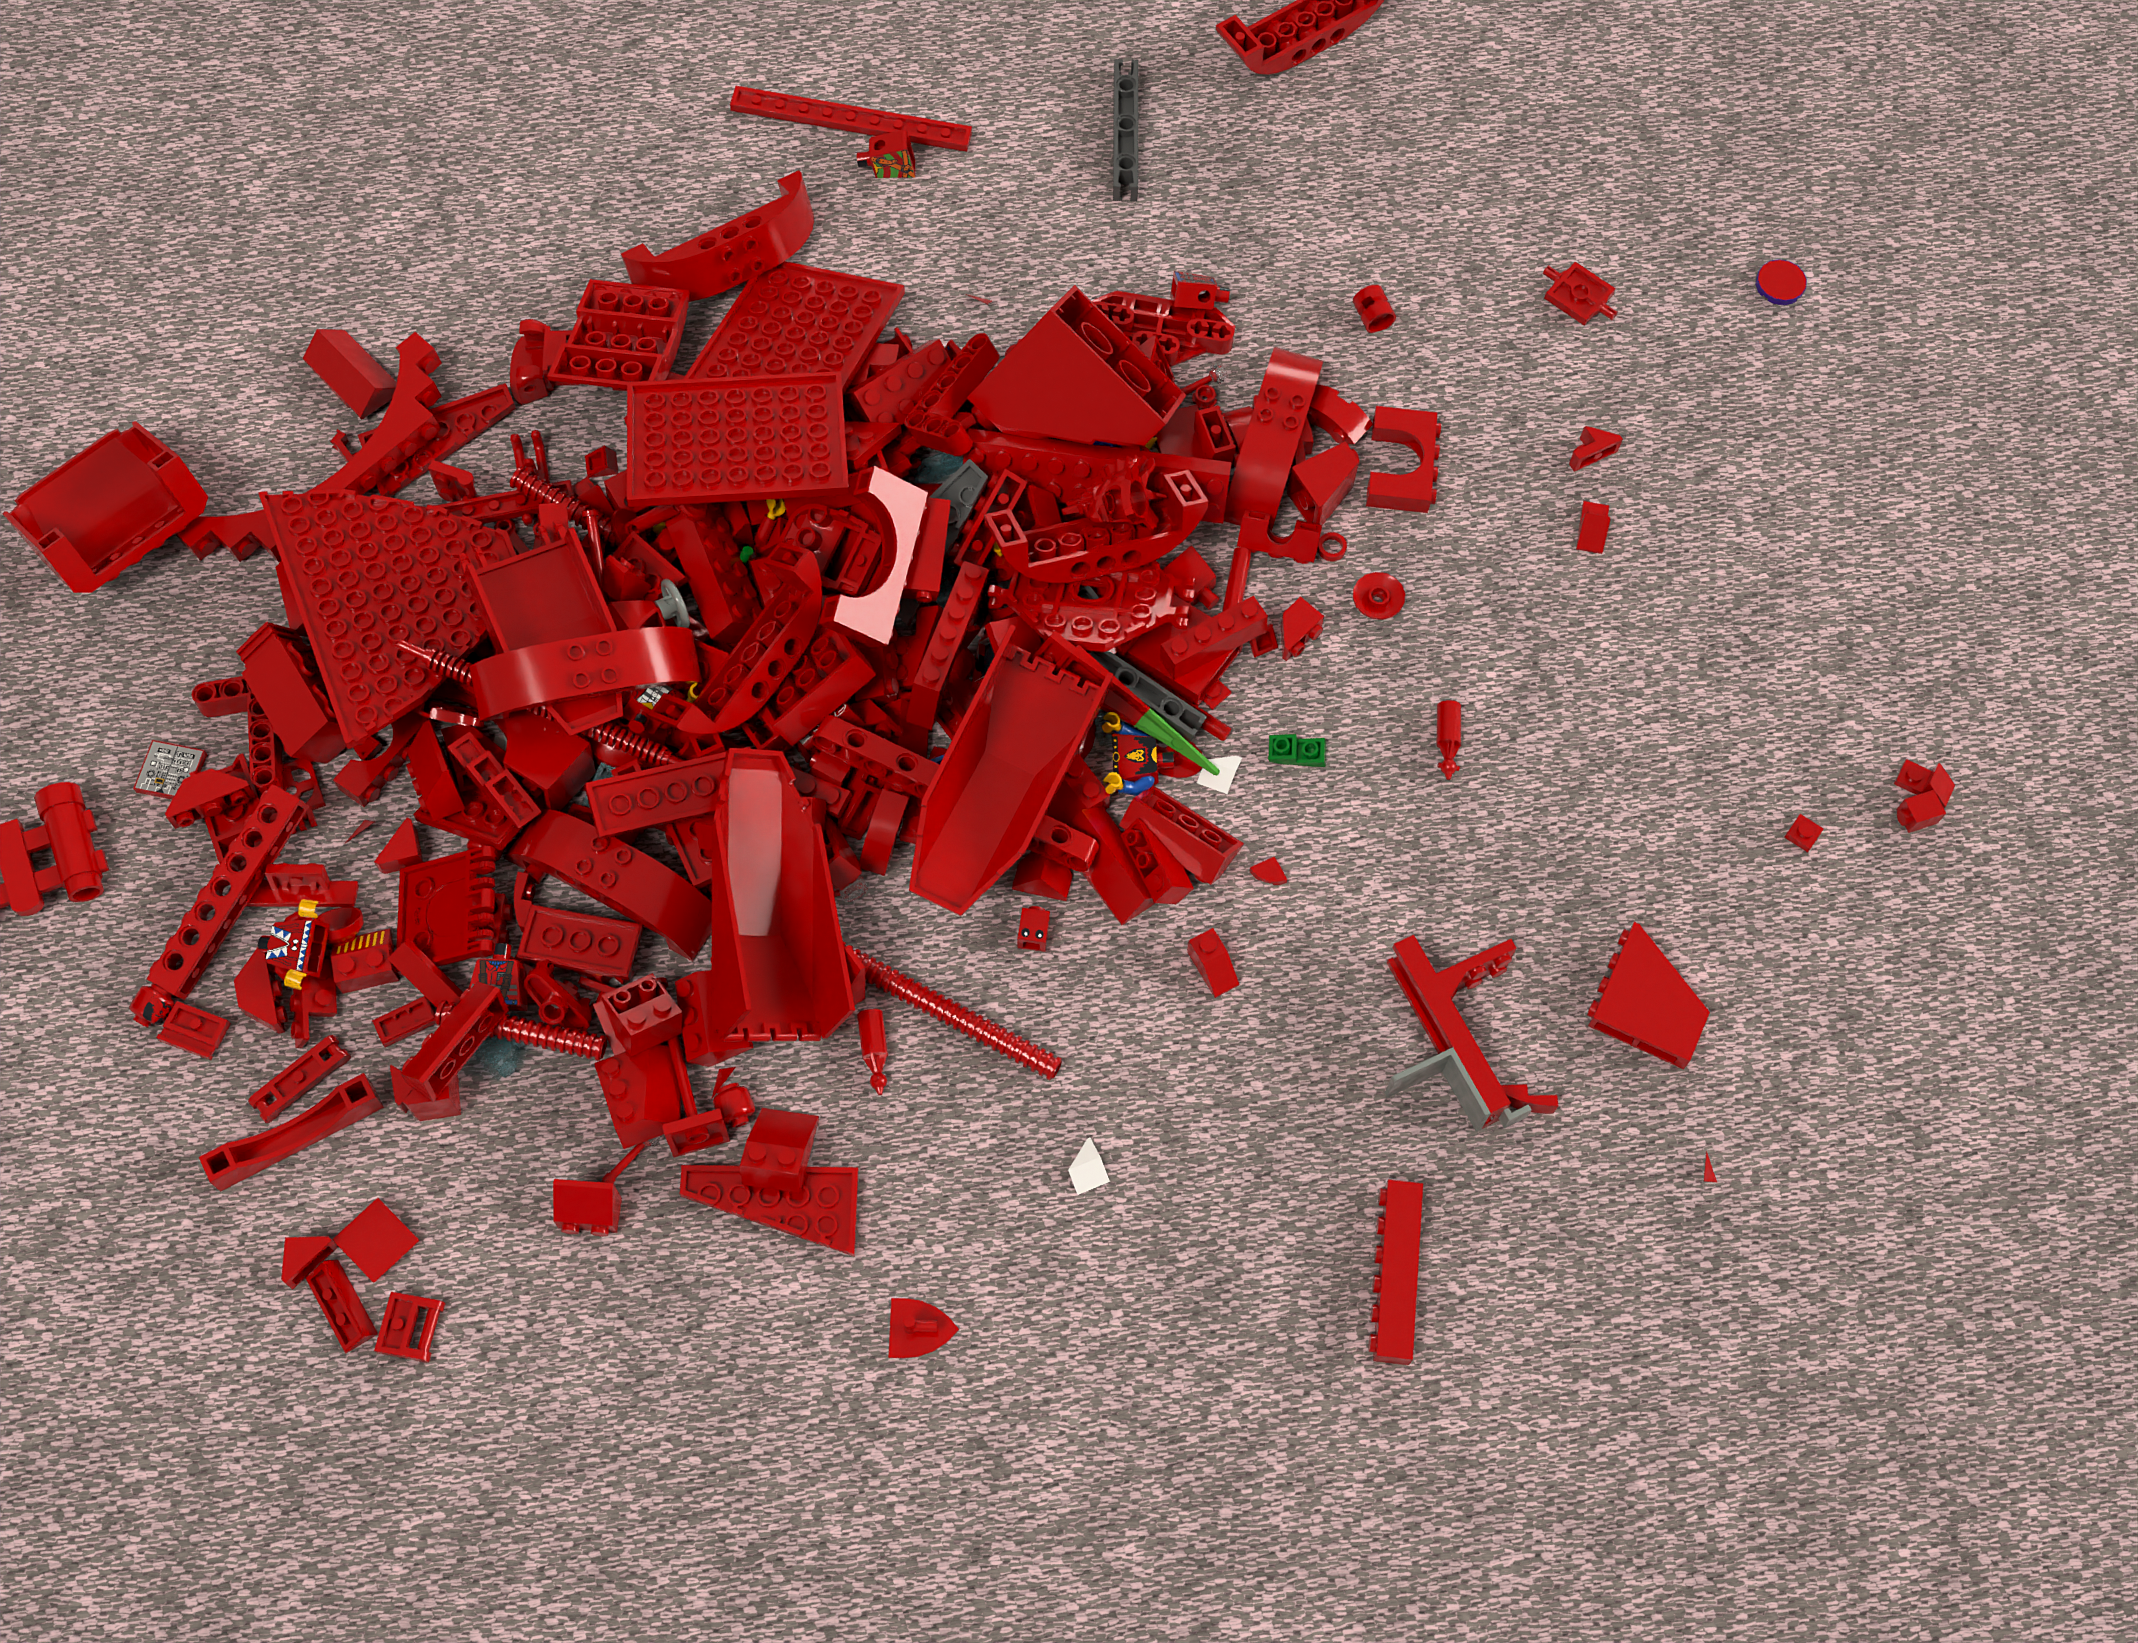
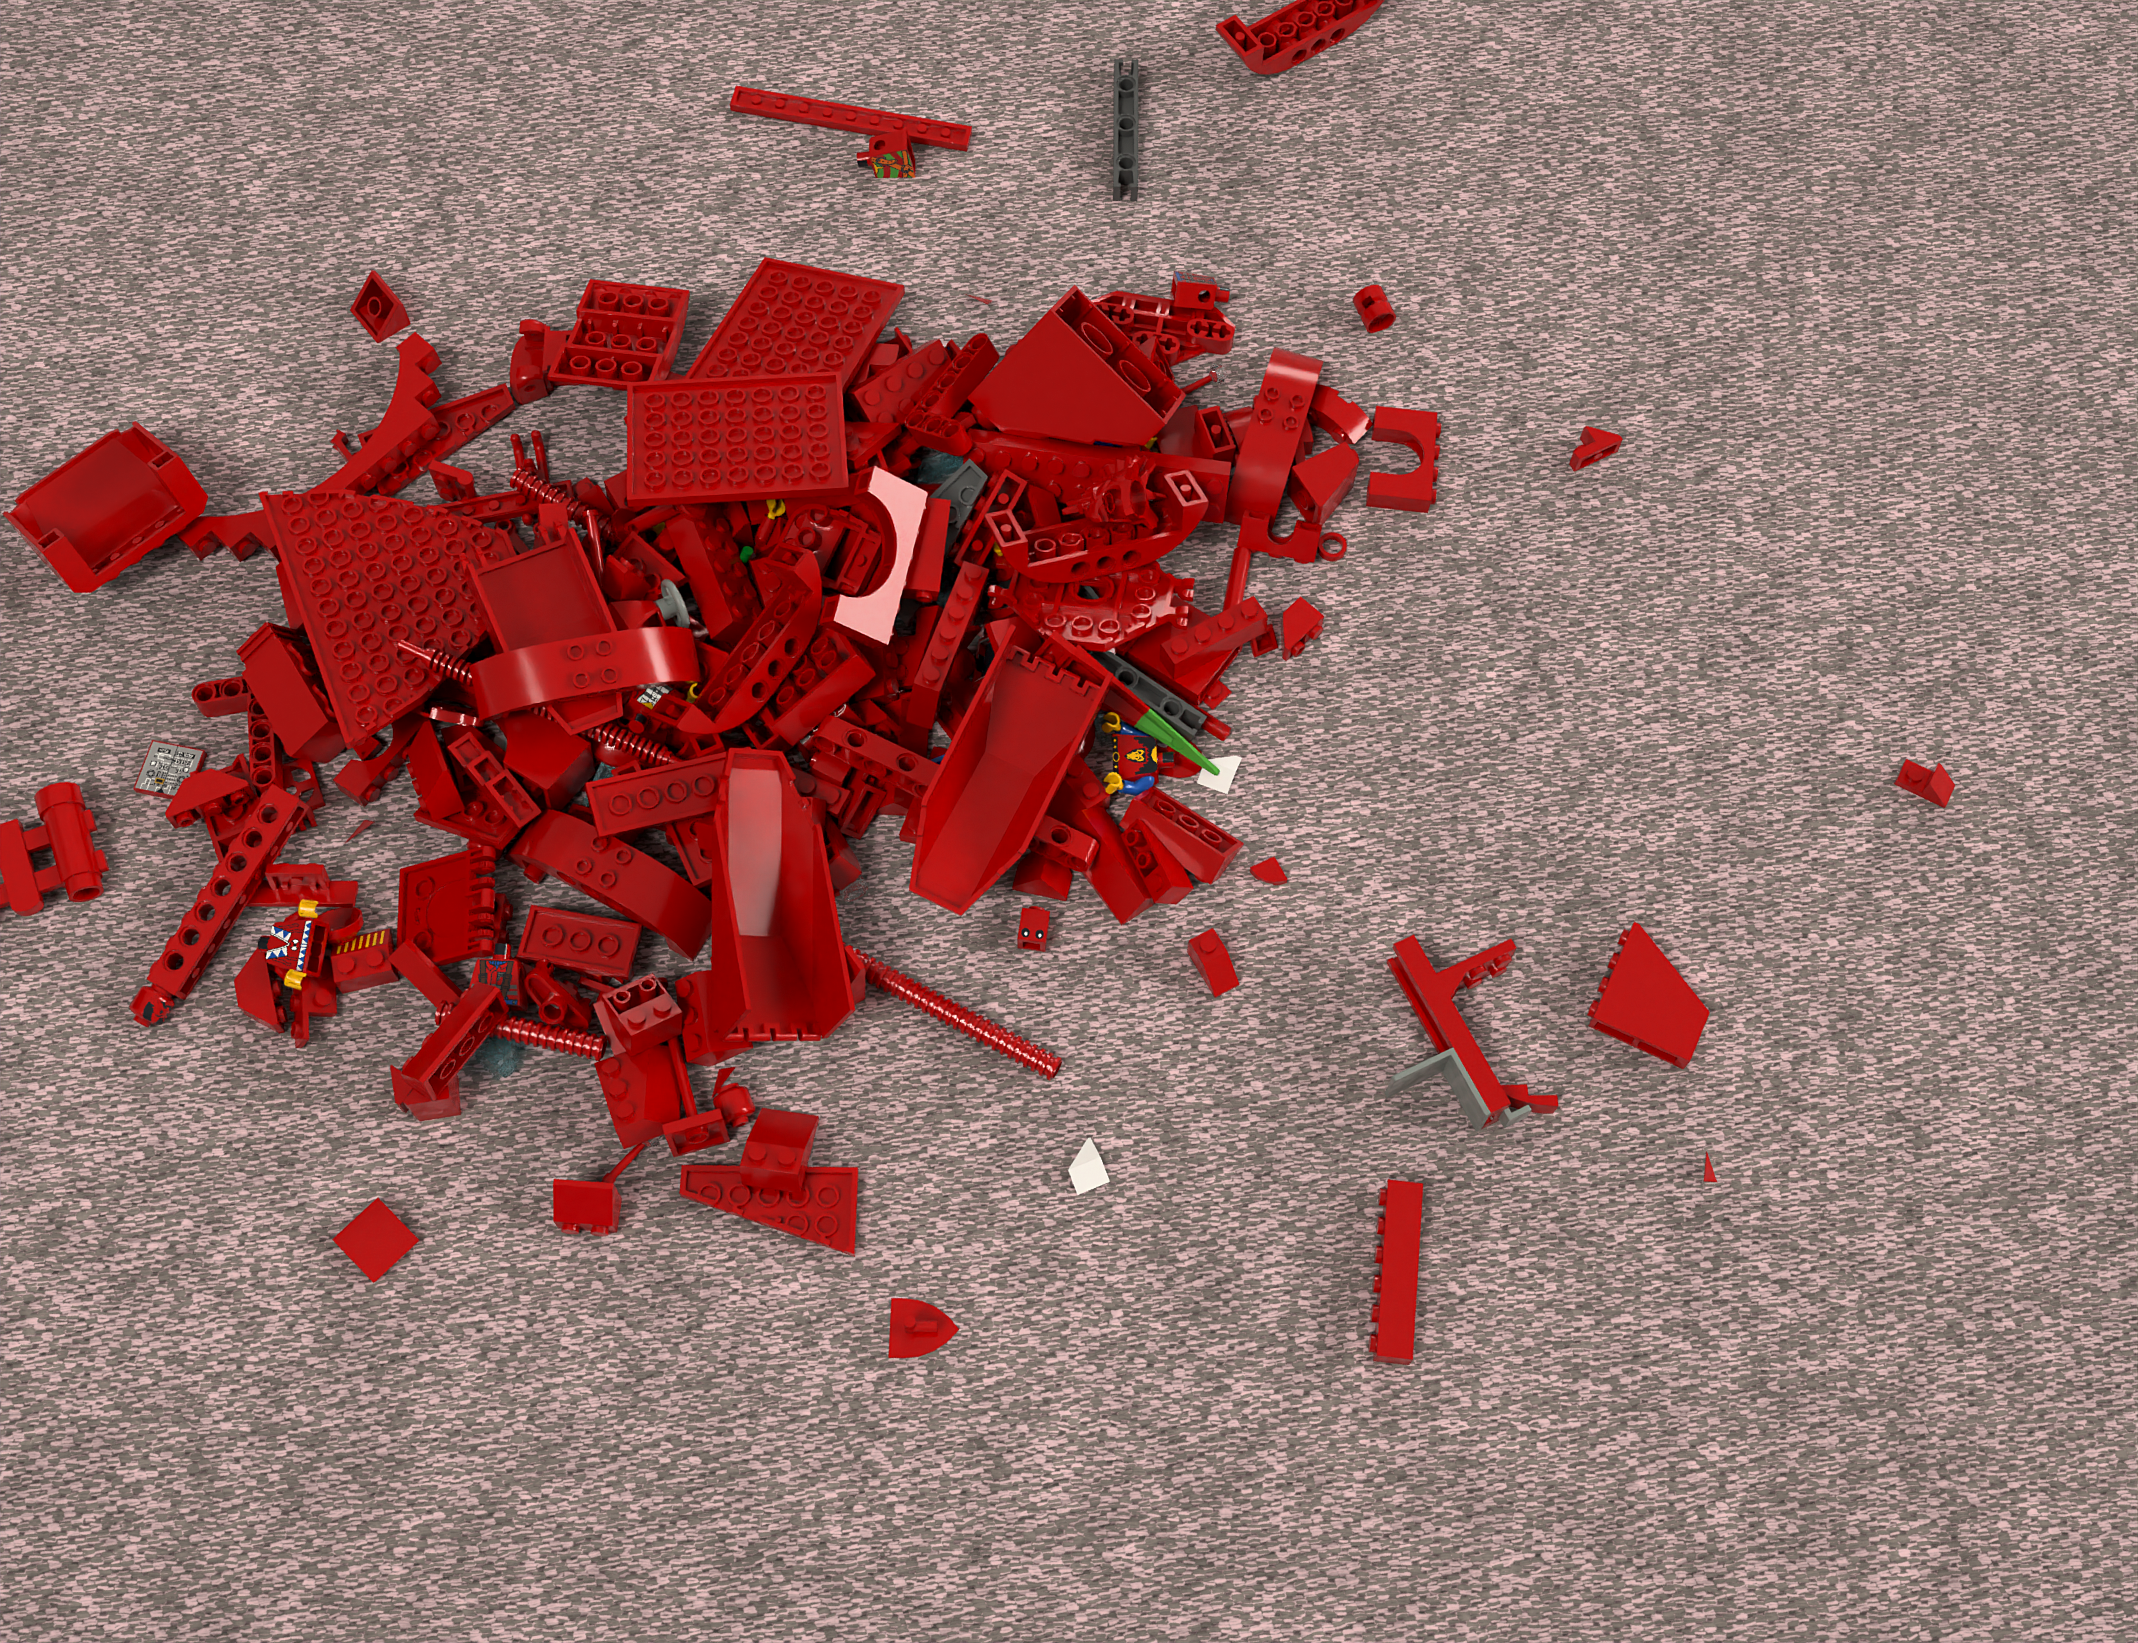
red plate [156,1001,231,1061] -> none
red arch [199,1073,384,1192] -> none
red plate [248,1035,351,1124] -> none
red slope [281,1236,338,1290] -> none
red slope [303,329,397,420] -> none
red slope [305,1259,378,1353] -> none
red plate [372,996,436,1048] -> none
red slope [374,817,423,874] -> none
red plate [374,1292,445,1363] -> none
red slope [514,872,536,933] -> none
red slope [585,445,619,478] -> none
red slope [621,170,814,302] -> none
red wheel [857,1009,888,1096] -> none
red arch [859,782,912,876] -> none
red torso [1162,545,1220,610] -> none
red plate [1192,385,1217,409] -> none
green slope [1268,734,1326,767] -> none
red dish [1353,572,1405,620] -> none
red wheel [1436,700,1461,780] -> none
red plate [1543,262,1618,326] -> none
red slope [1576,501,1611,554] -> none
red tile [1755,259,1807,305] -> none
red plate [1784,814,1824,852] -> none
red brick [1896,790,1946,833] -> none
none -> red slope [350,270,411,343]

